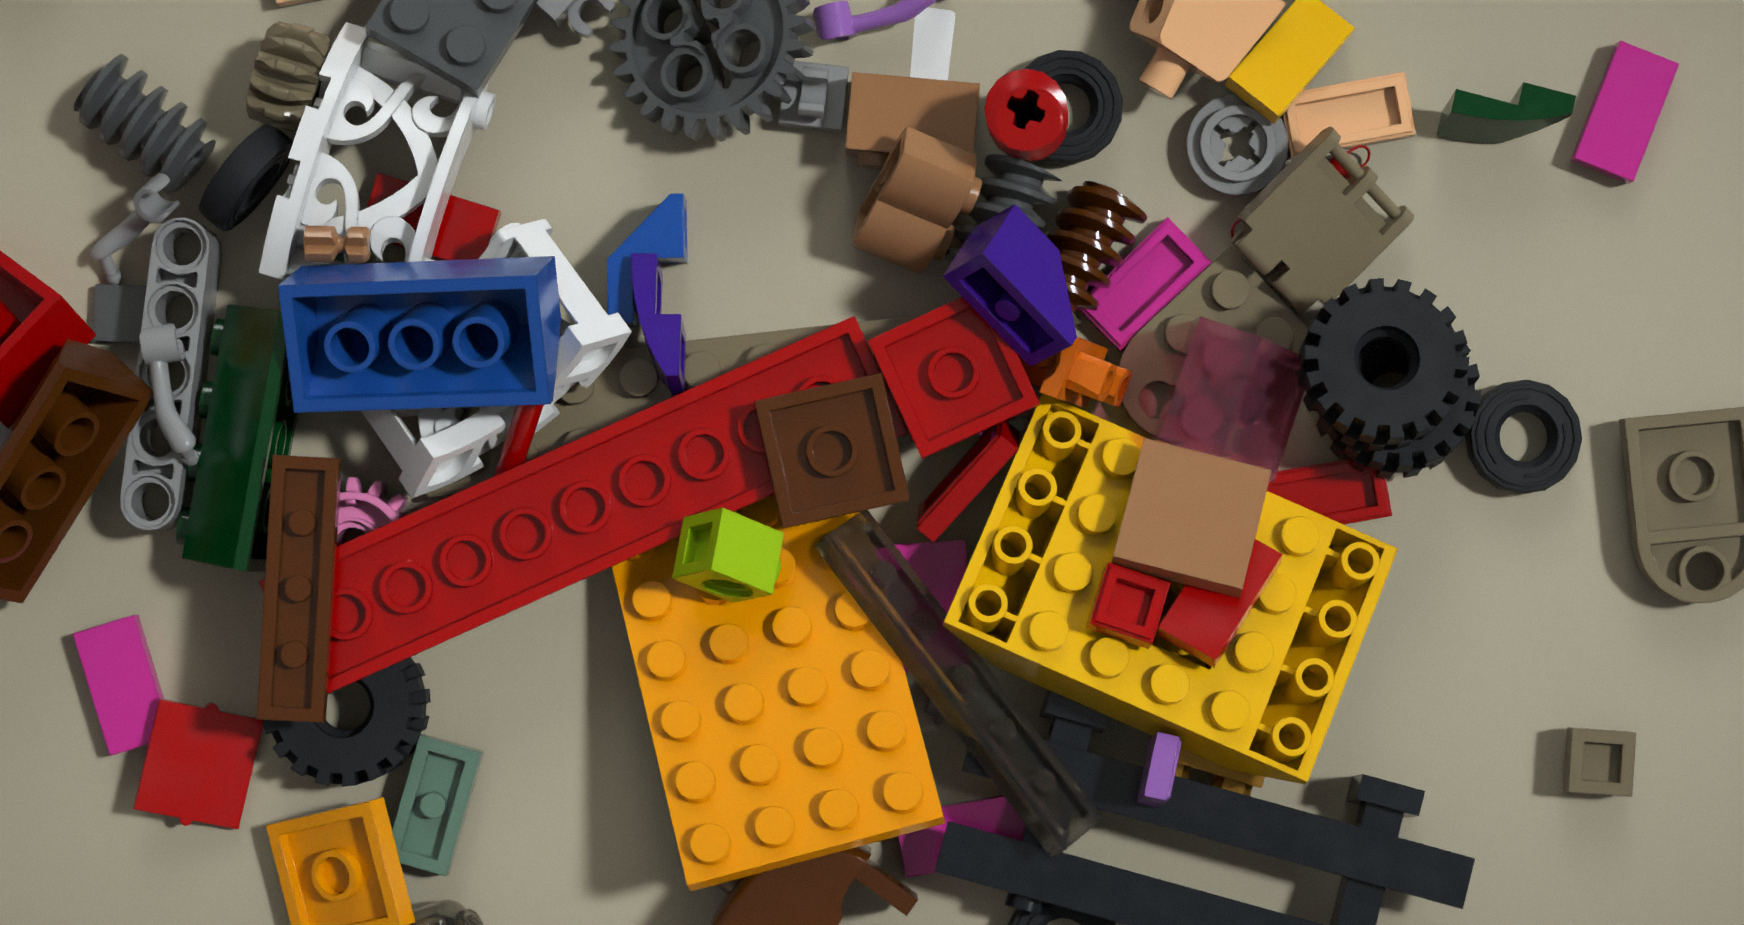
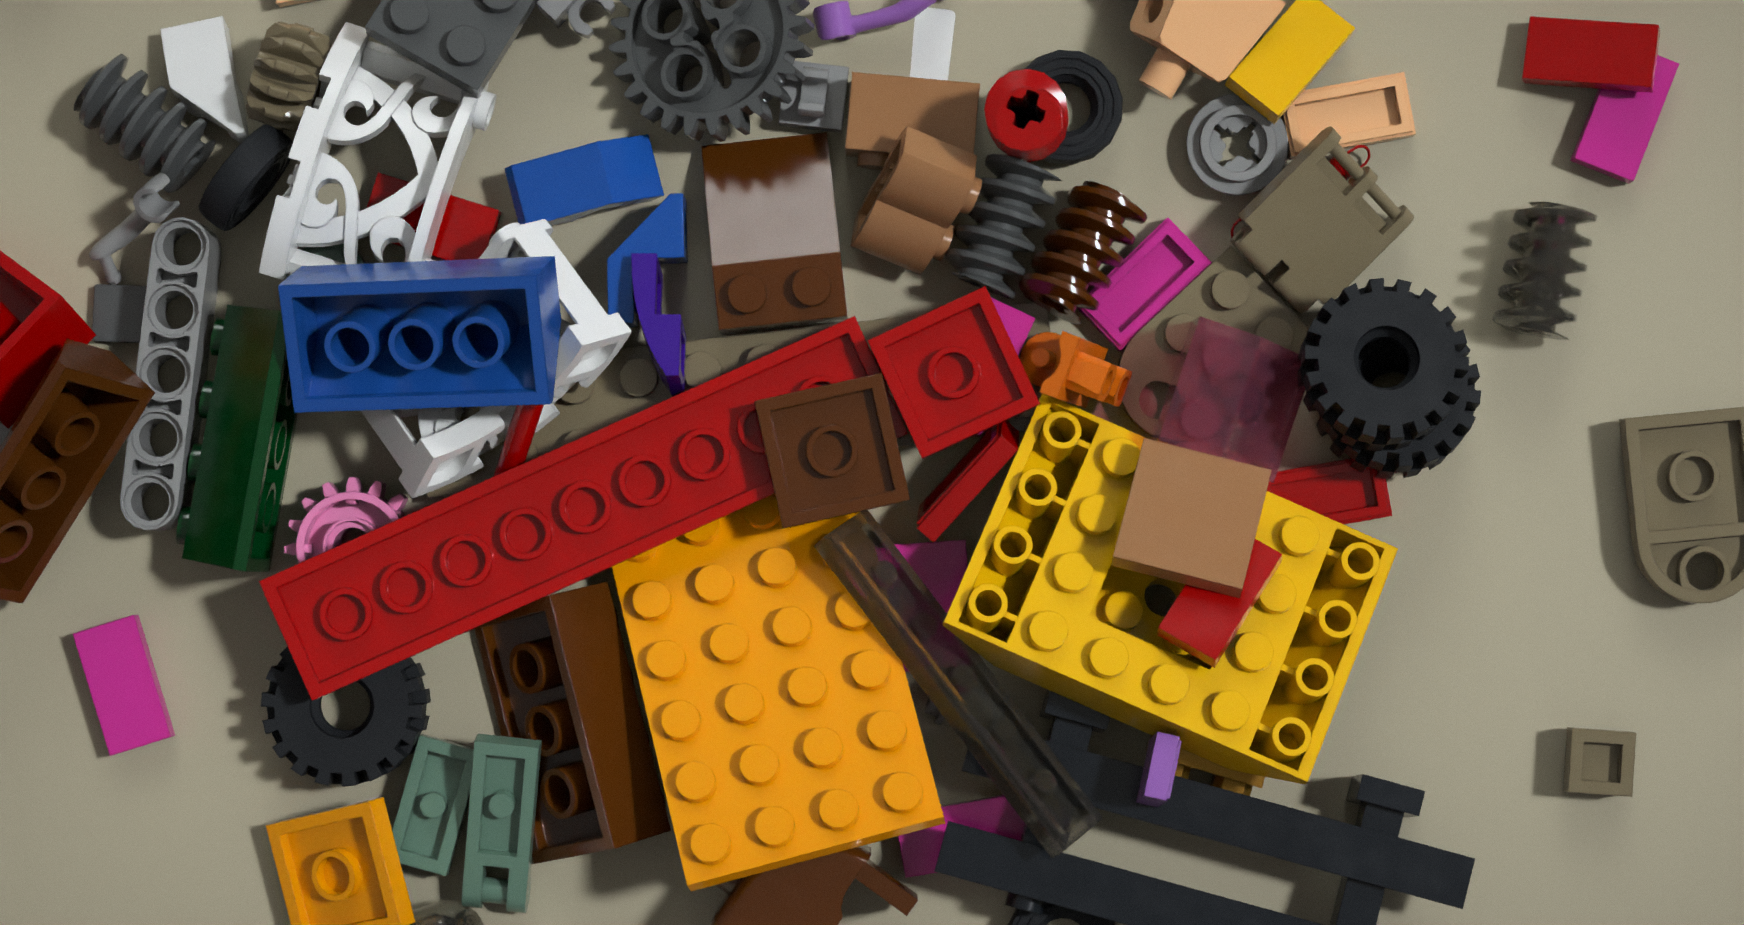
red piece [133,698,263,829] -> none
light grey piece [139,323,199,466] -> none
reddish brown plate [256,455,342,723] -> none
medium nougat piece [304,225,371,263] -> none
lime brick [672,507,784,603] -> none
dark purple slope [943,204,1077,367] -> none
red tile [1086,562,1171,649] -> none
dark green slope [1437,82,1576,143] -> none
black tyre [1465,379,1582,494] -> none
none -> white slope [160,16,249,143]
none -> sand green plate [461,734,542,913]
none -> reddish brown slope [474,582,671,864]
none -> blue slope [505,134,664,225]
none -> reddish brown slope [701,132,848,335]
none -> clear smoke piece [1492,202,1597,340]
none -> red tile [1522,16,1660,93]

